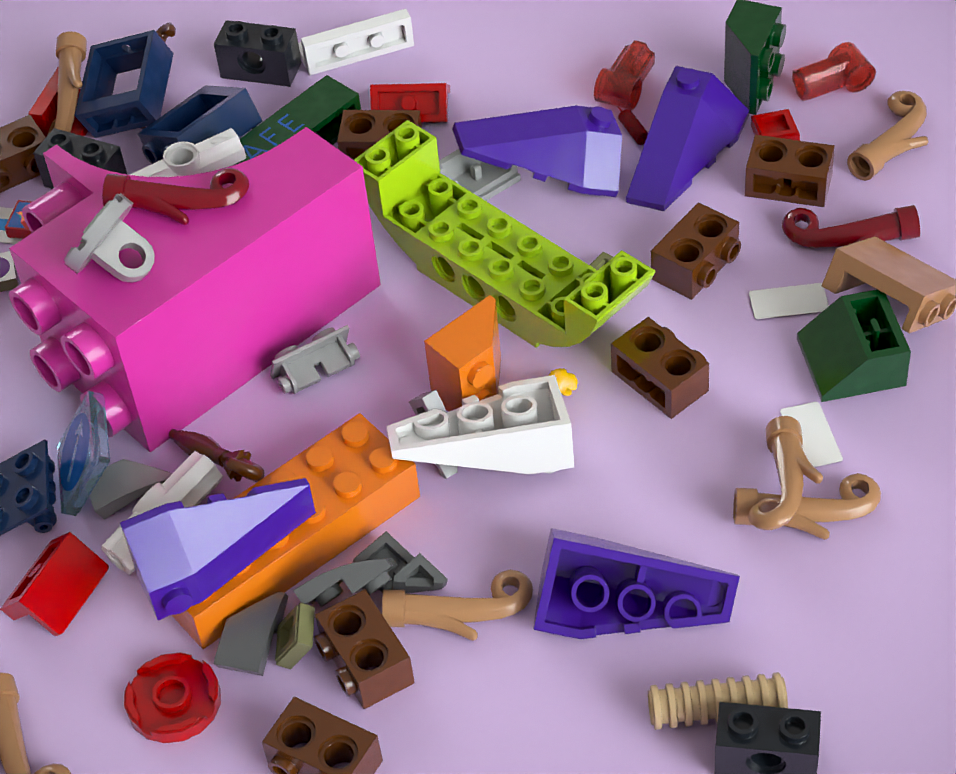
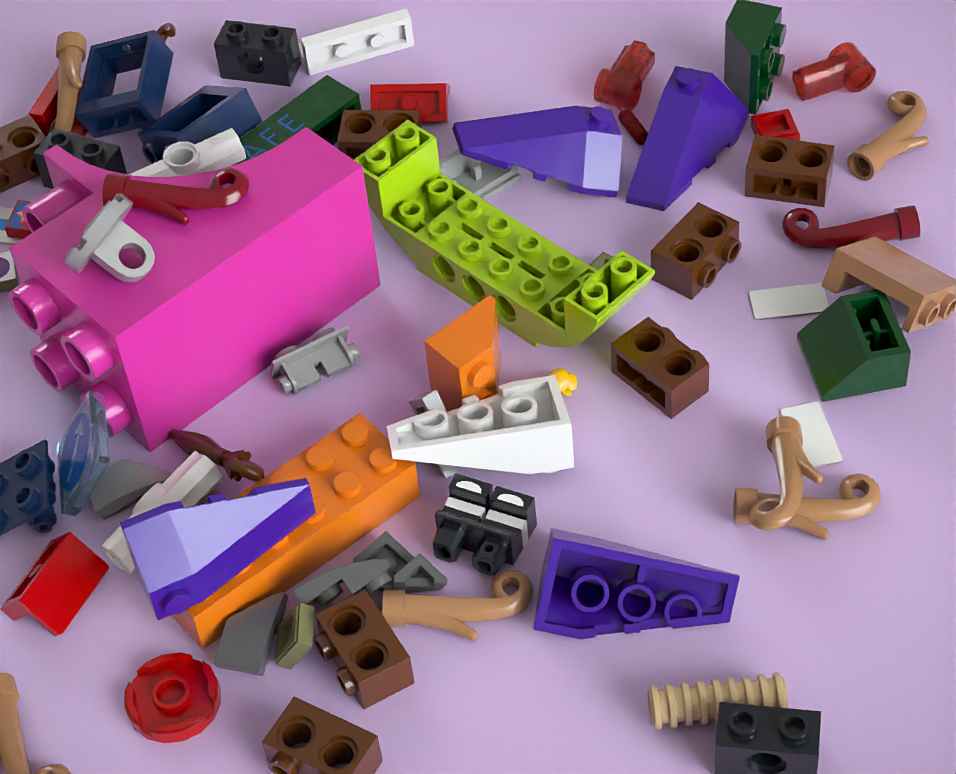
none -> black hips [432,473,537,576]

